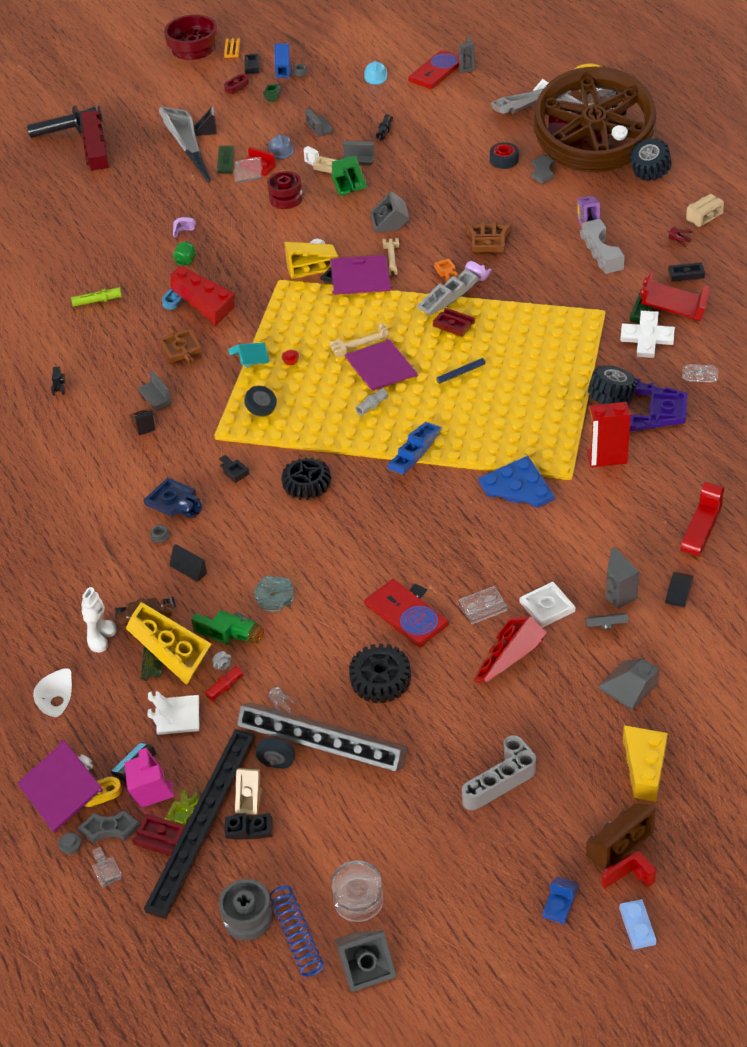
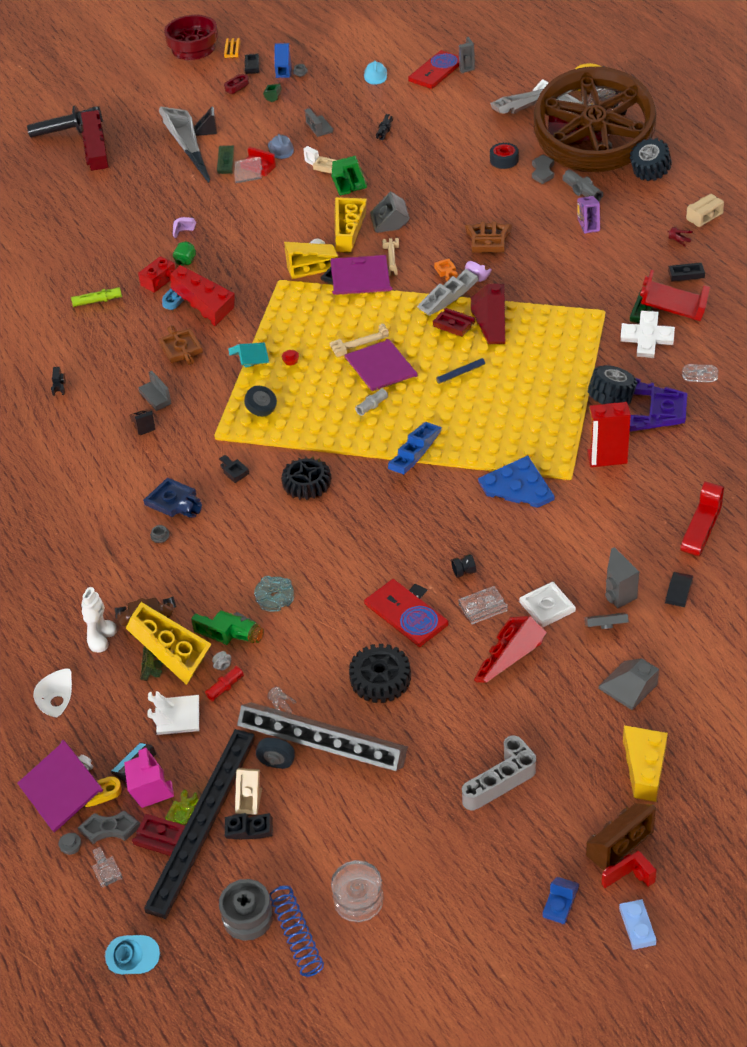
black slope [170,544,207,581] -> none
dark red wheel [267,171,303,209] -> none
dark grey slope [334,930,396,992] -> none
dark grey panel [343,141,375,165] -> none
light grey arch [580,219,625,274] -> none
white plate [612,125,628,140] -> none
none -> medium azure piece [105,935,160,974]
none -> red brick [138,256,176,293]
none -> yellow wedge [334,197,367,252]
none -> black wheel [451,554,476,578]
none -> dark red wedge [471,283,505,344]
none -> dark grey piece [563,169,603,202]

